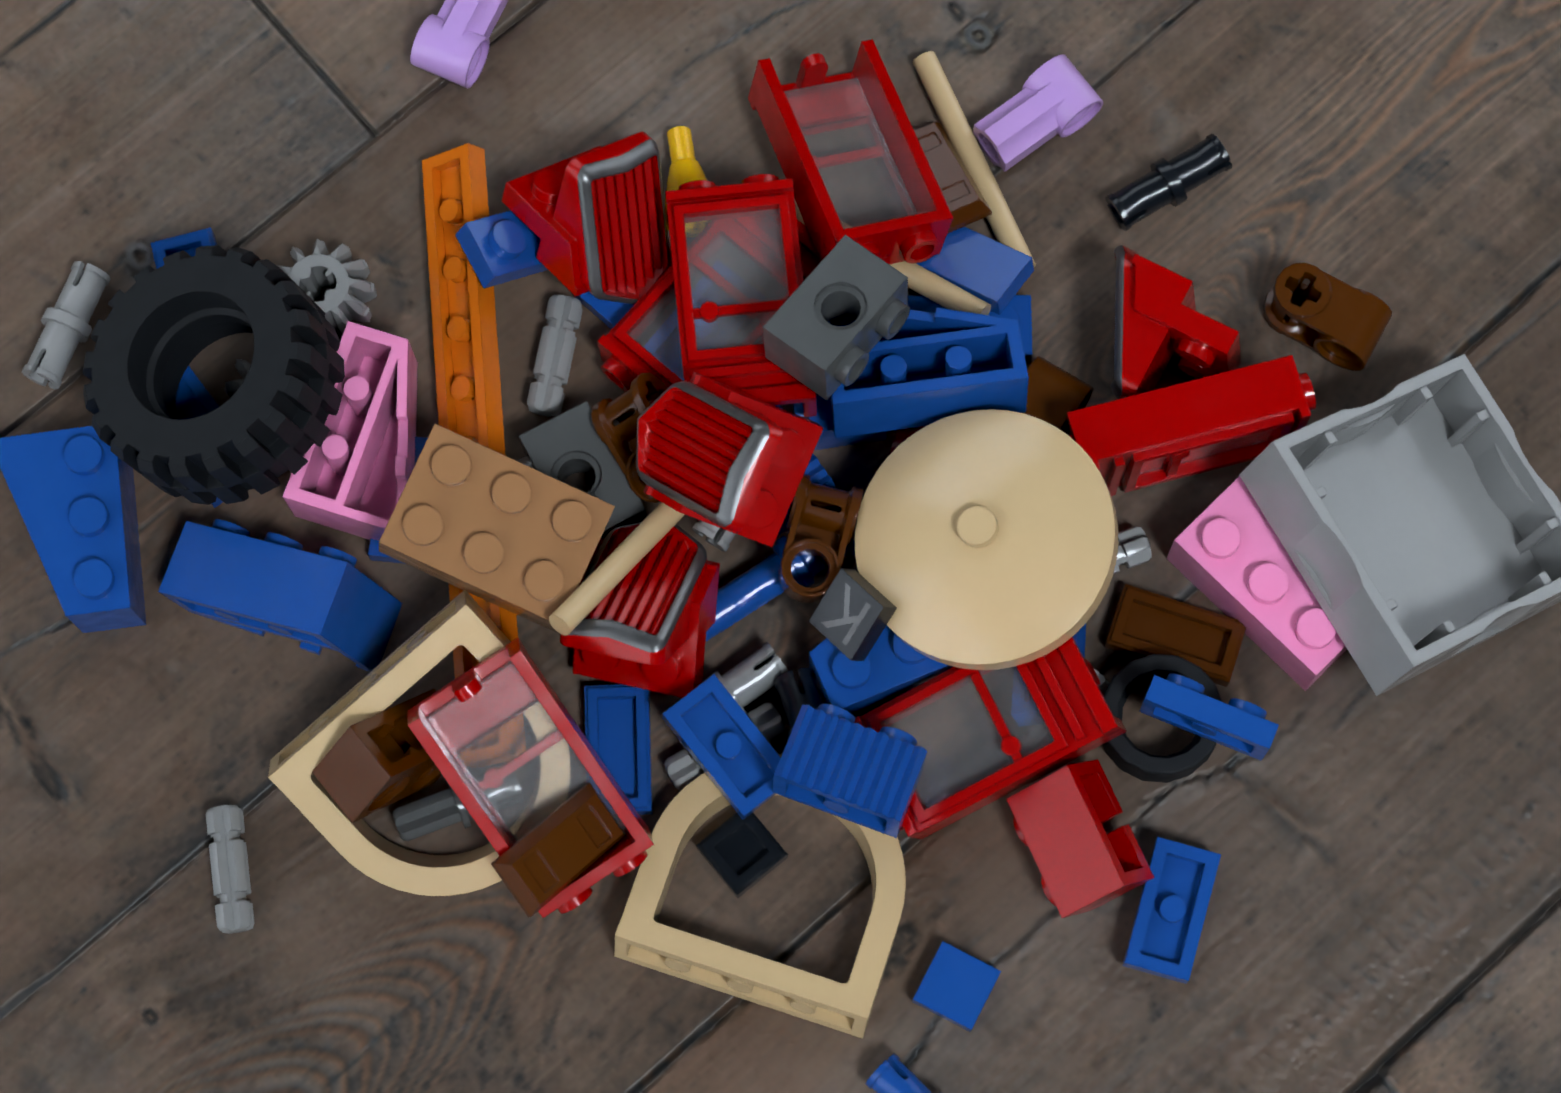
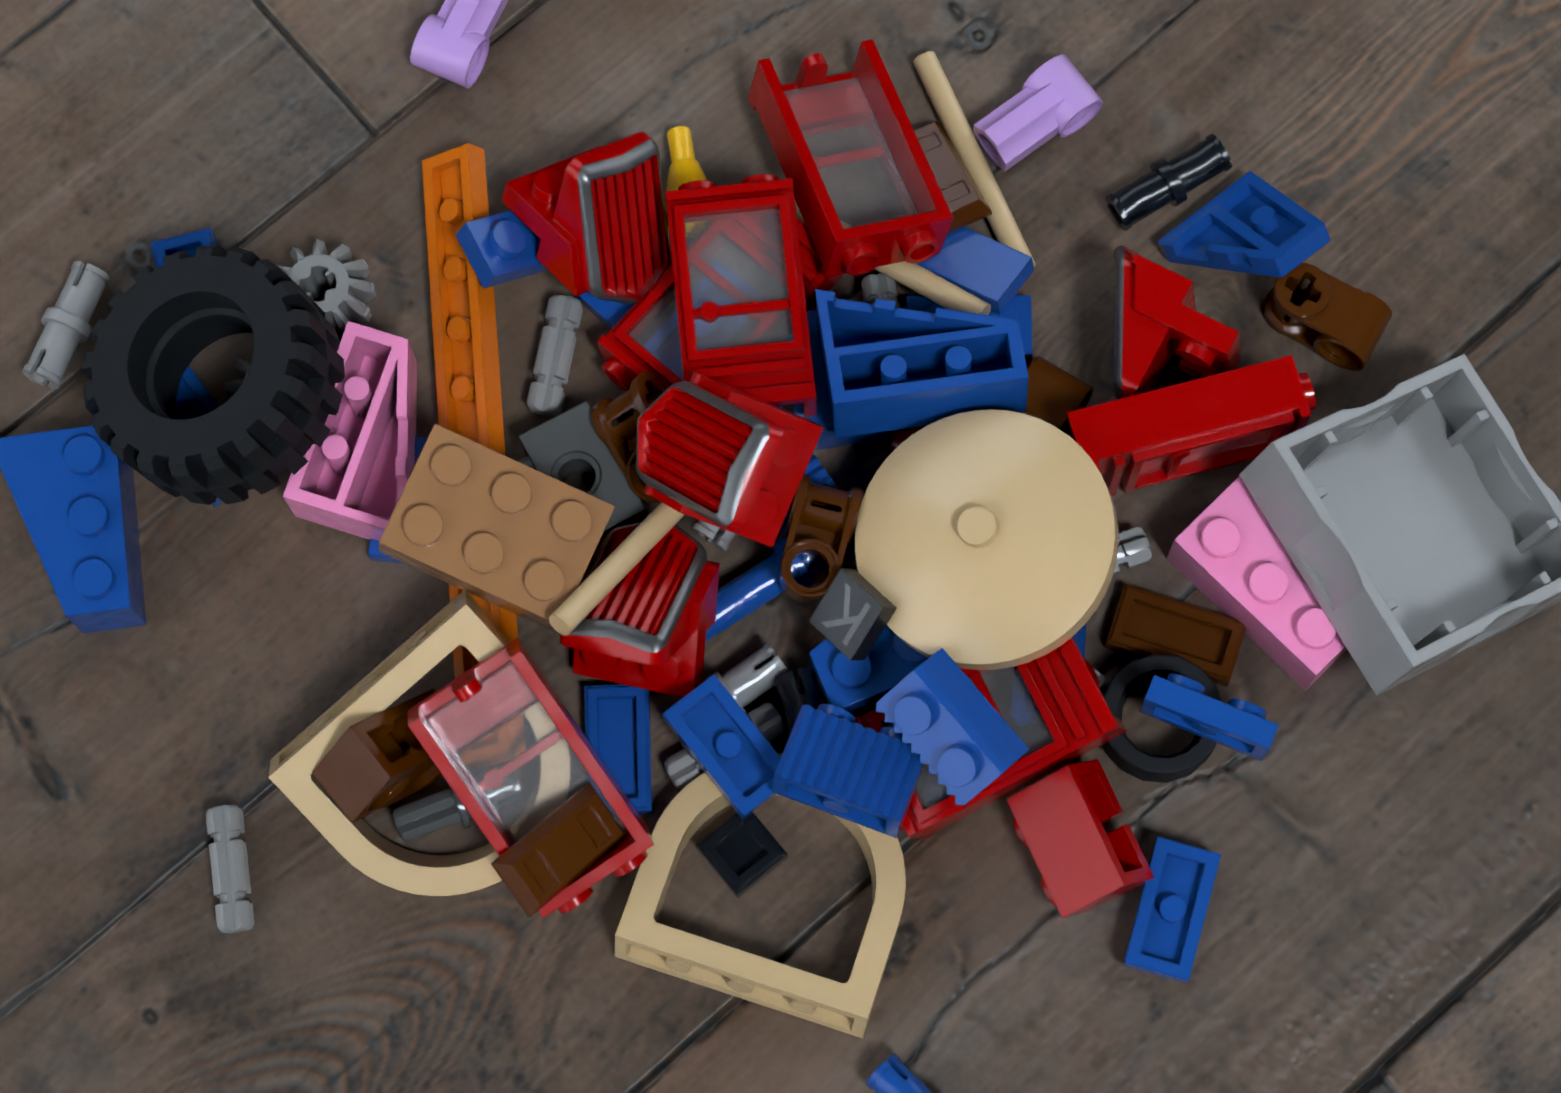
blue wedge [158,519,403,672] -> none
dark grey brick [763,235,910,400] -> none
blue tile [912,941,1001,1032] -> none
none -> blue brick [876,648,1029,806]
none -> blue wing [1157,171,1331,278]

